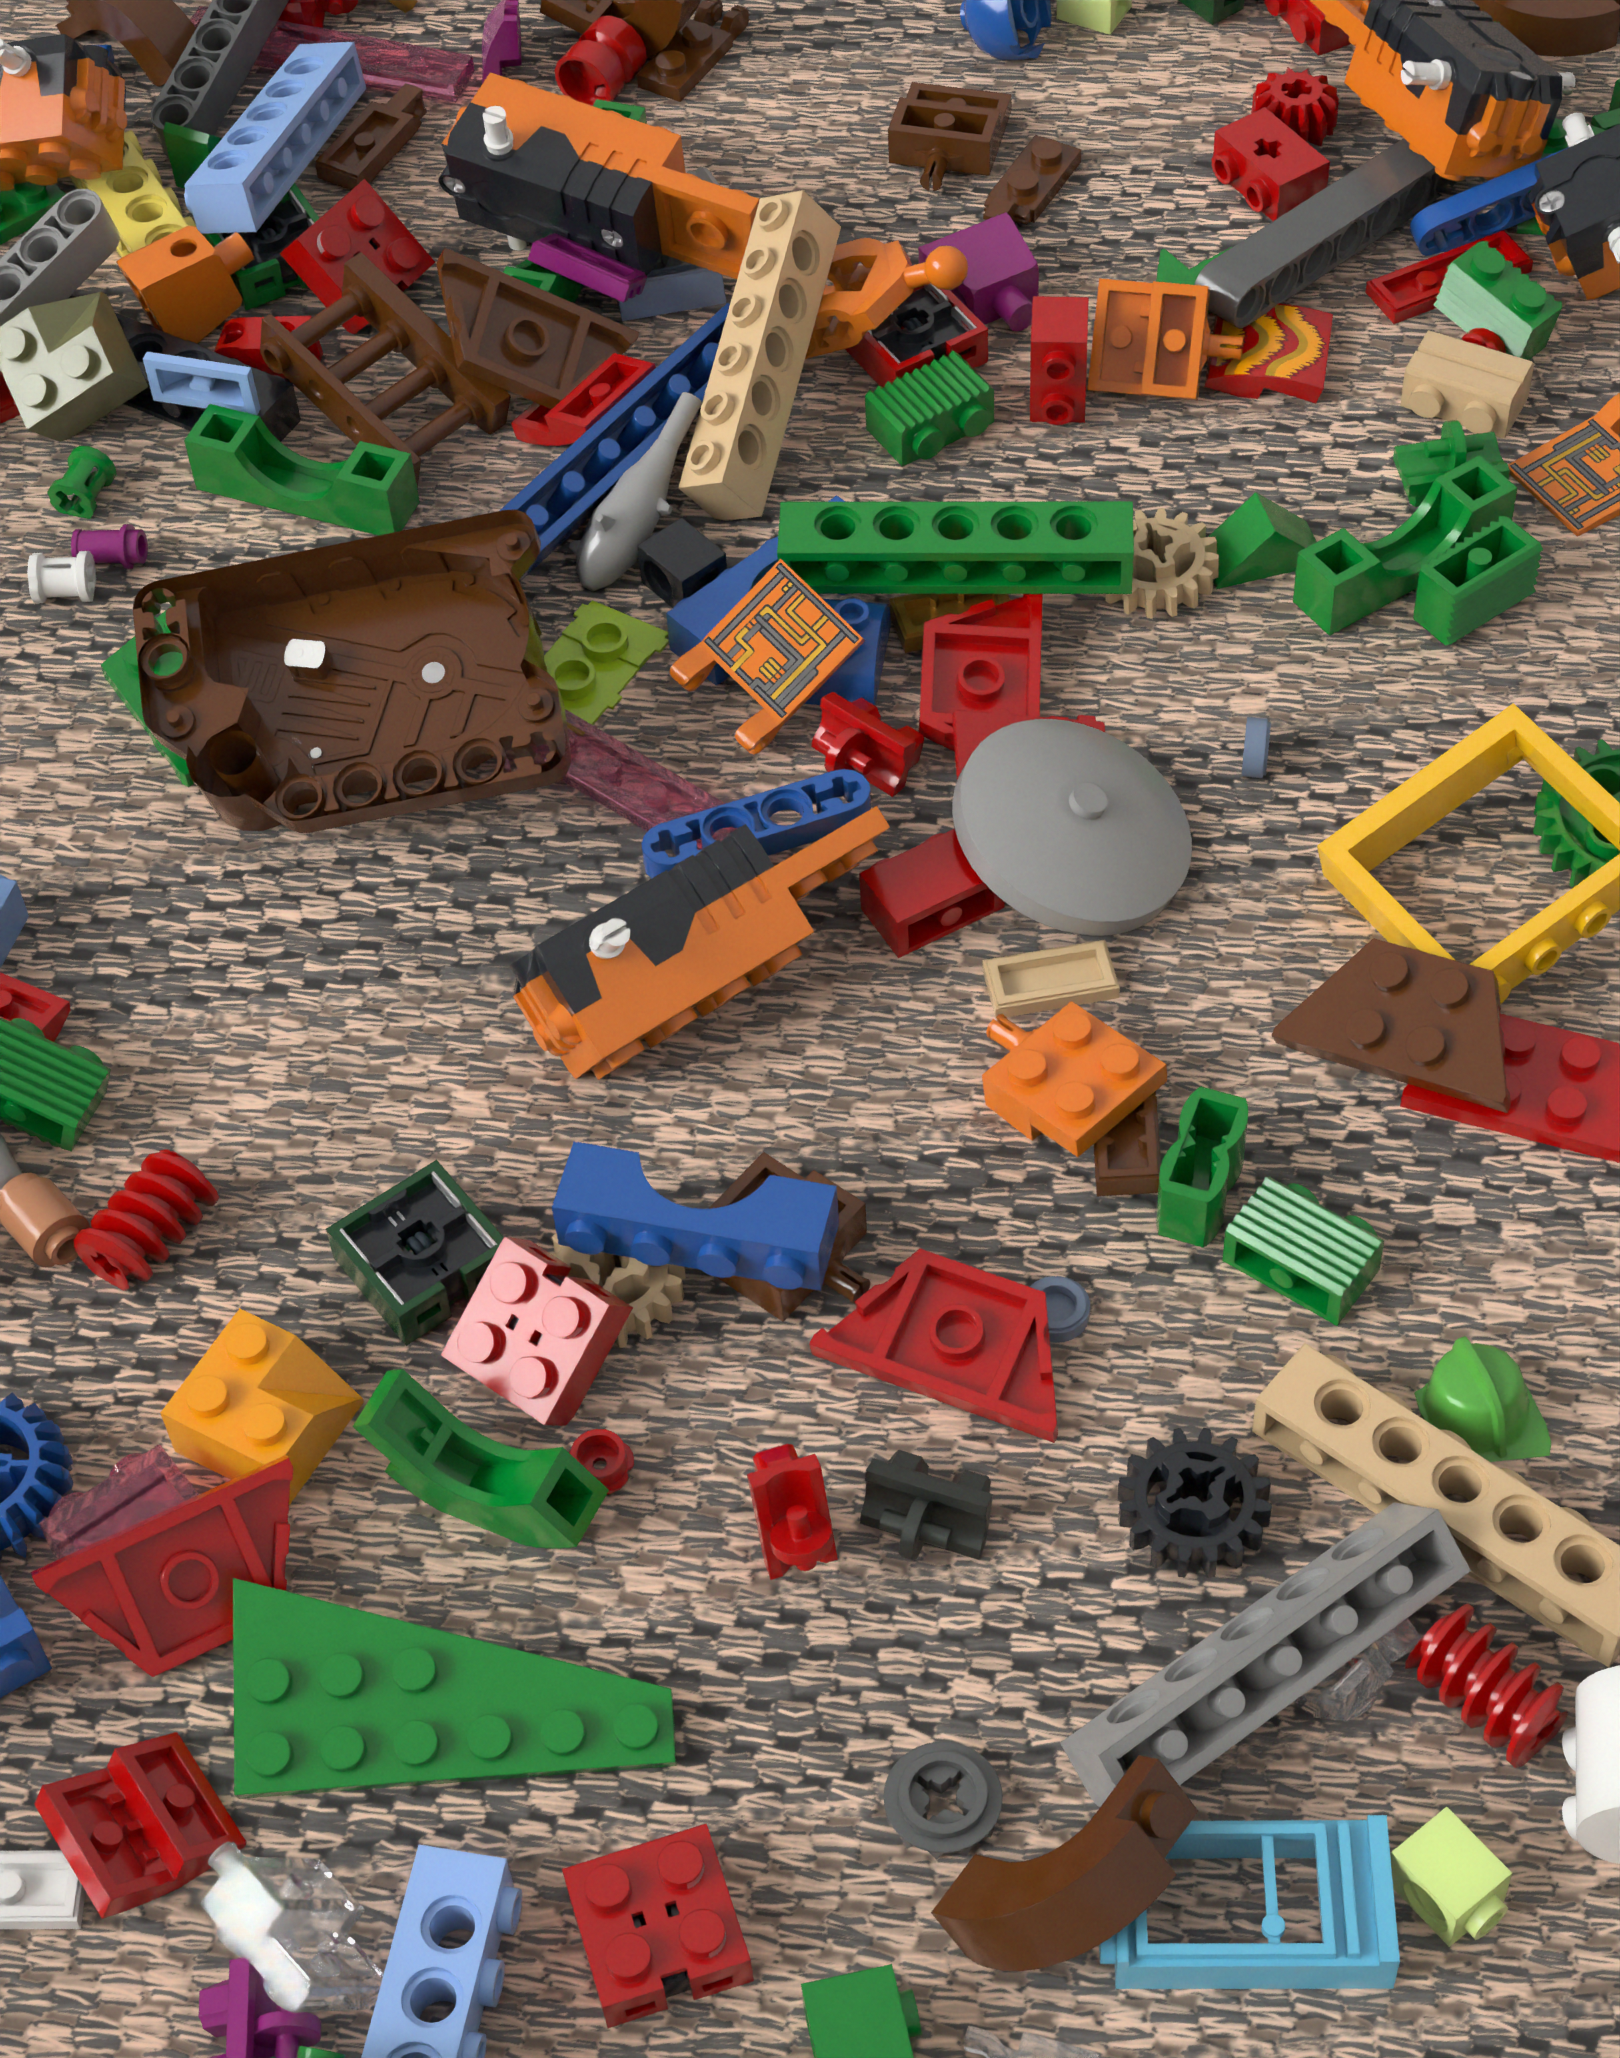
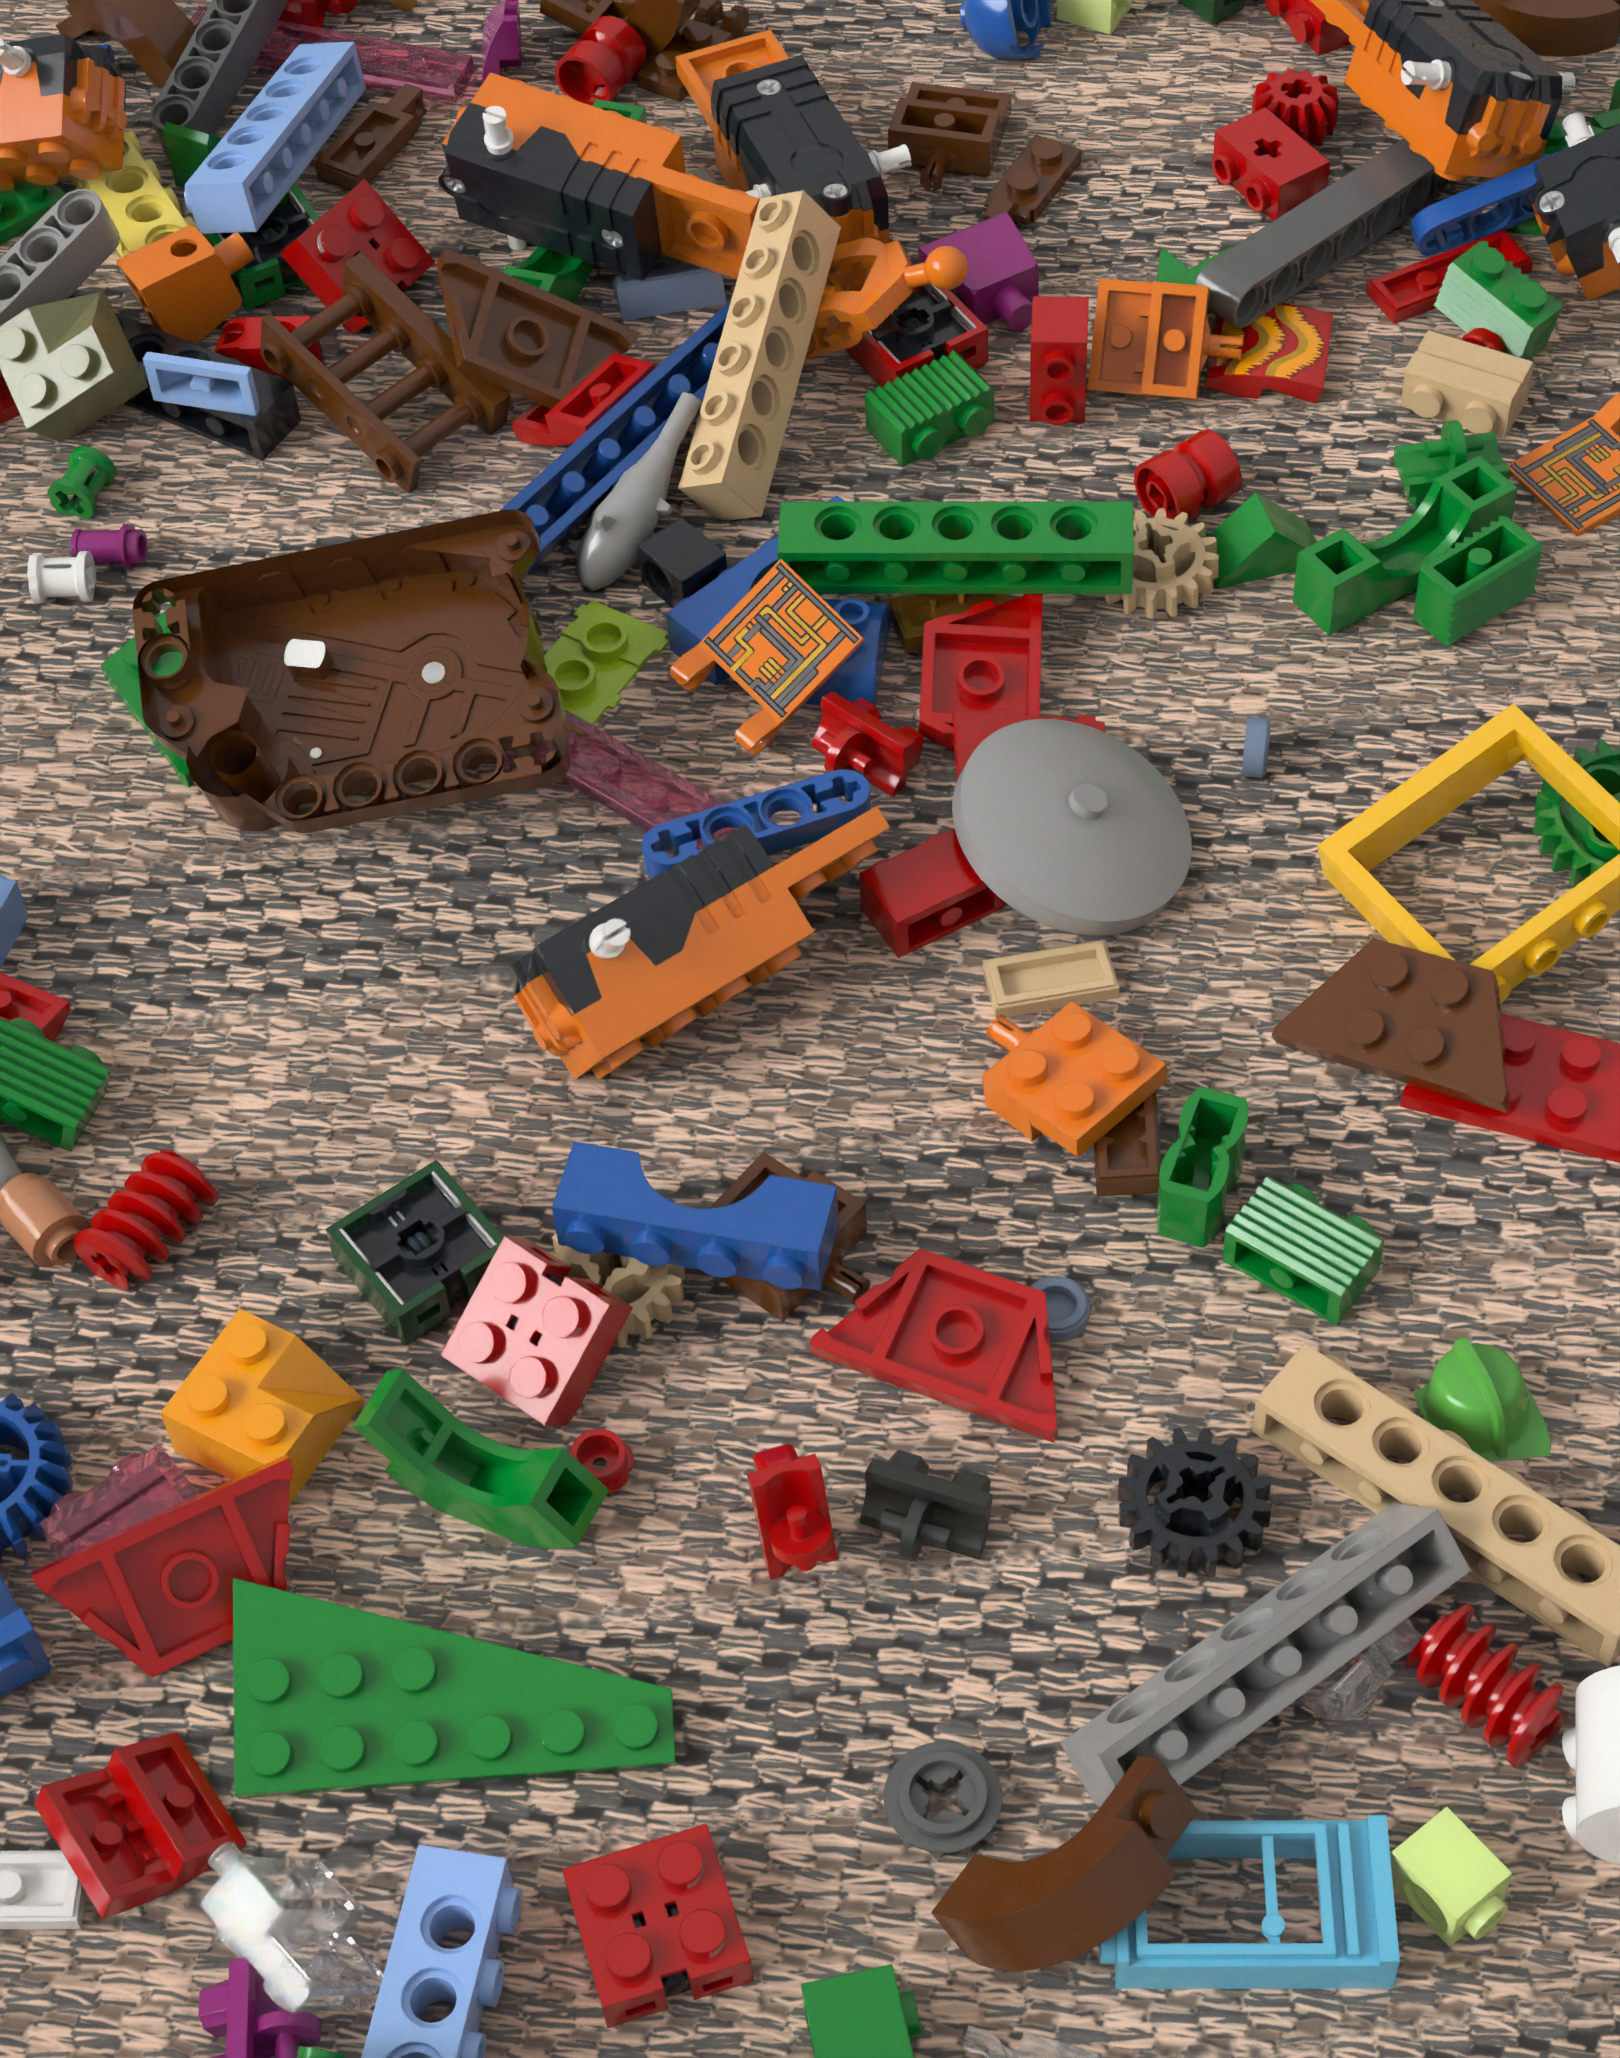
green arch [184,404,420,536] -> none
magenta tile [527,233,648,303] -> none
none -> black piece [675,29,911,281]
none -> red wheel [1134,429,1242,522]

